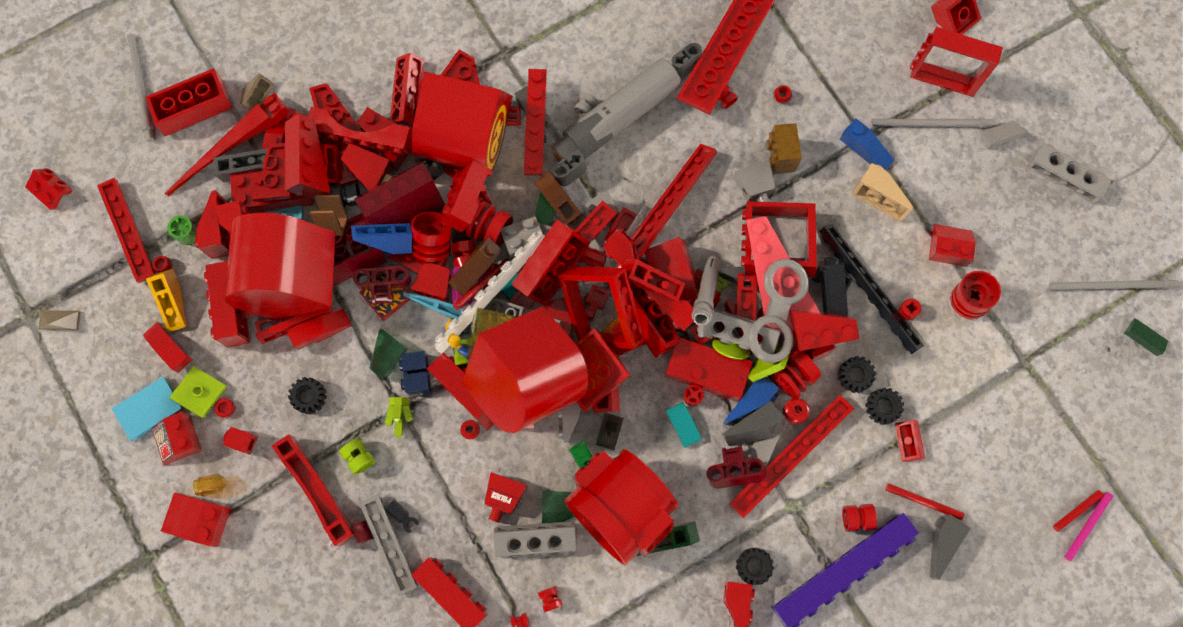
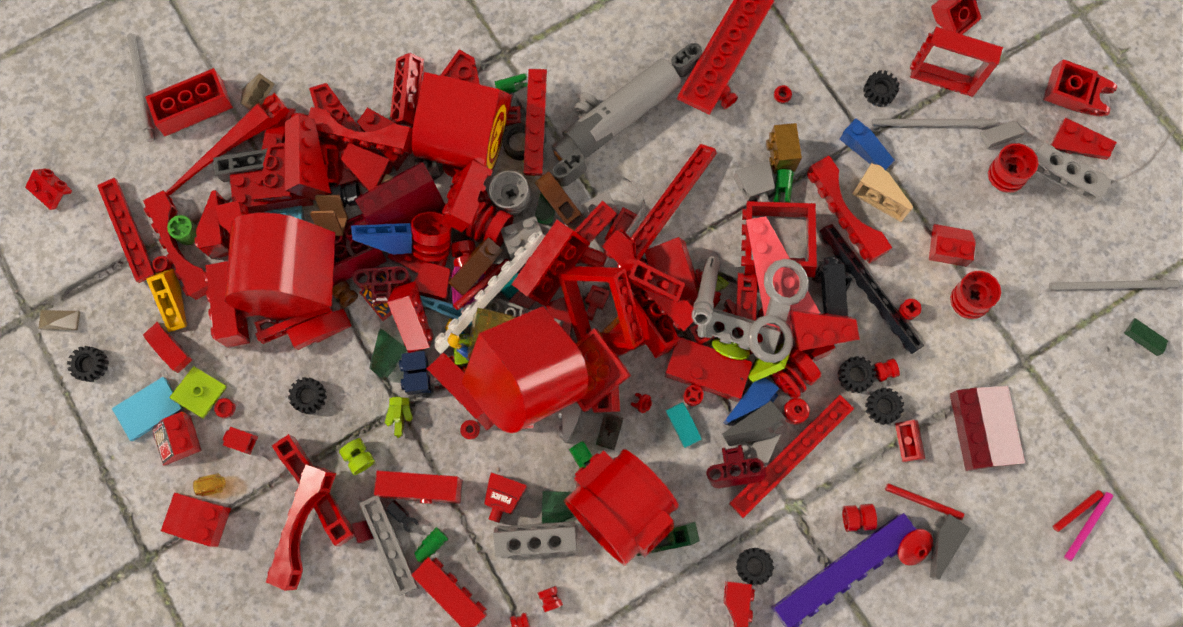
none -> black tyre [67,346,109,382]
none -> red arch [143,190,208,300]
none -> arch [266,465,336,591]
none -> reddish brown wheel [332,281,358,307]
none -> red brick [374,471,463,504]
none -> wedge [387,281,434,353]
none -> green hinge [414,527,449,563]
none -> light grey wheel [489,170,532,217]
none -> green hinge [494,73,528,94]
none -> black tyre [502,123,526,161]
none -> red plate [631,393,652,413]
none -> green hinge [774,169,794,203]
none -> red arch [807,155,892,264]
none -> black tyre [863,70,900,107]
none -> red wheel [874,358,900,382]
none -> red dish [898,529,933,566]
none -> slope [950,386,1025,471]
none -> red wheel [988,143,1039,193]
none -> red brick [1043,59,1117,117]
none -> red wing [1051,117,1117,160]

